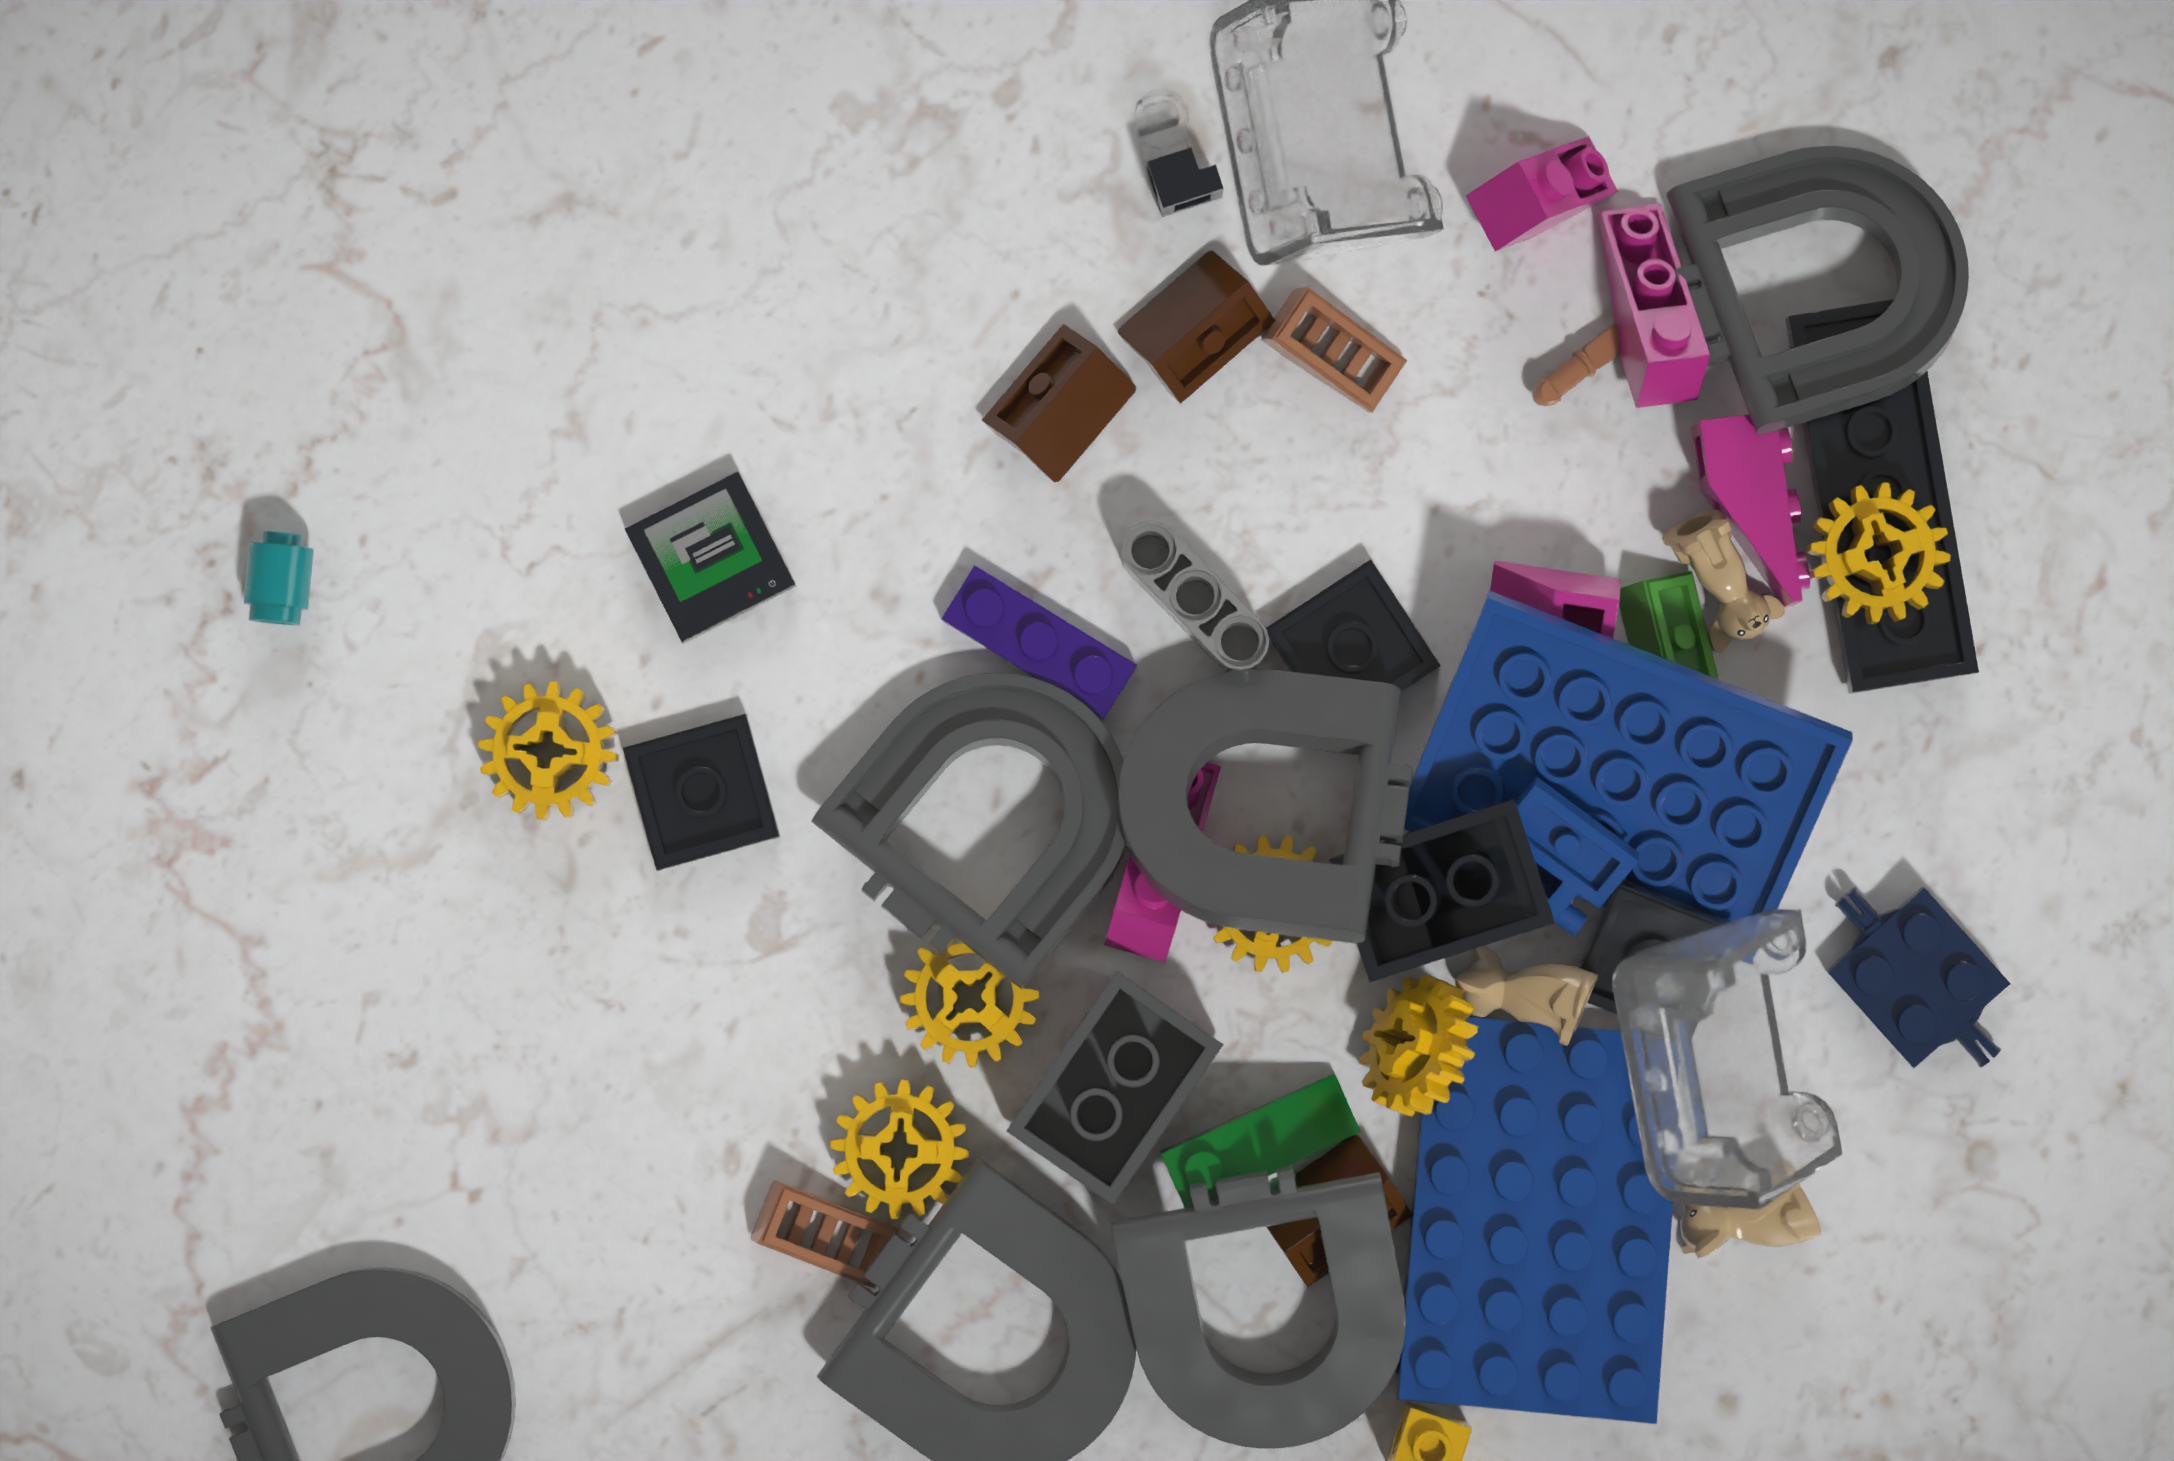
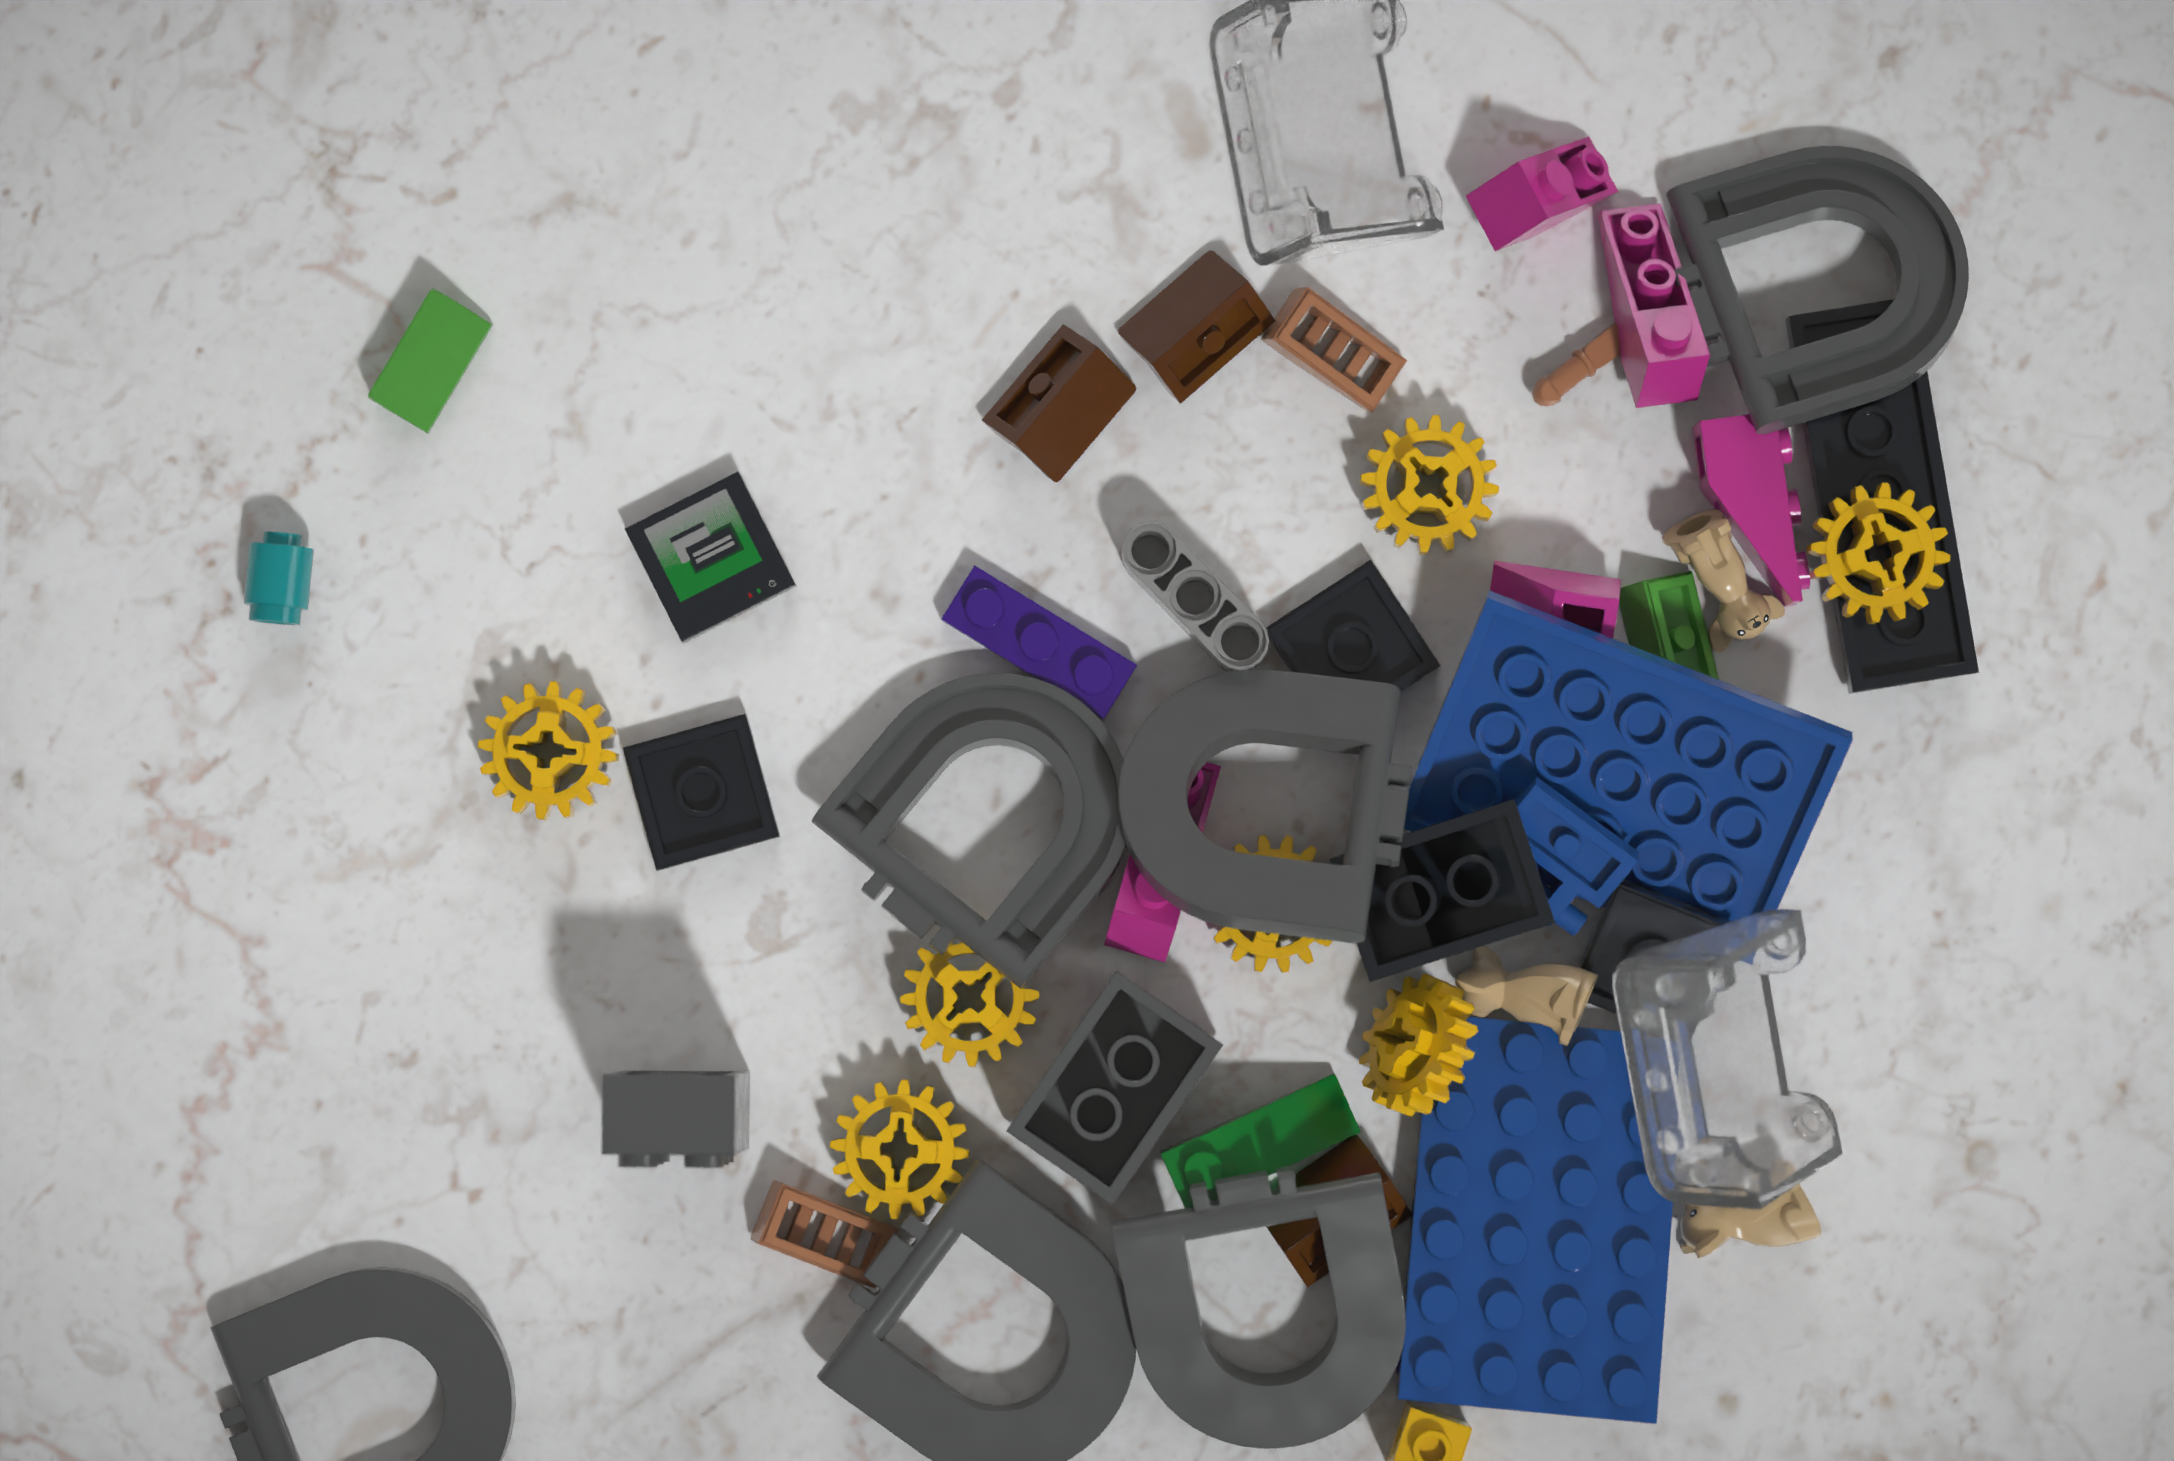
leg [1133,88,1224,217] -> none
dark blue plate [1826,887,2011,1068] -> none
none -> bright green slope [368,288,493,434]
none -> dark grey brick [602,1070,750,1168]
none -> yellow gear [1359,415,1499,555]

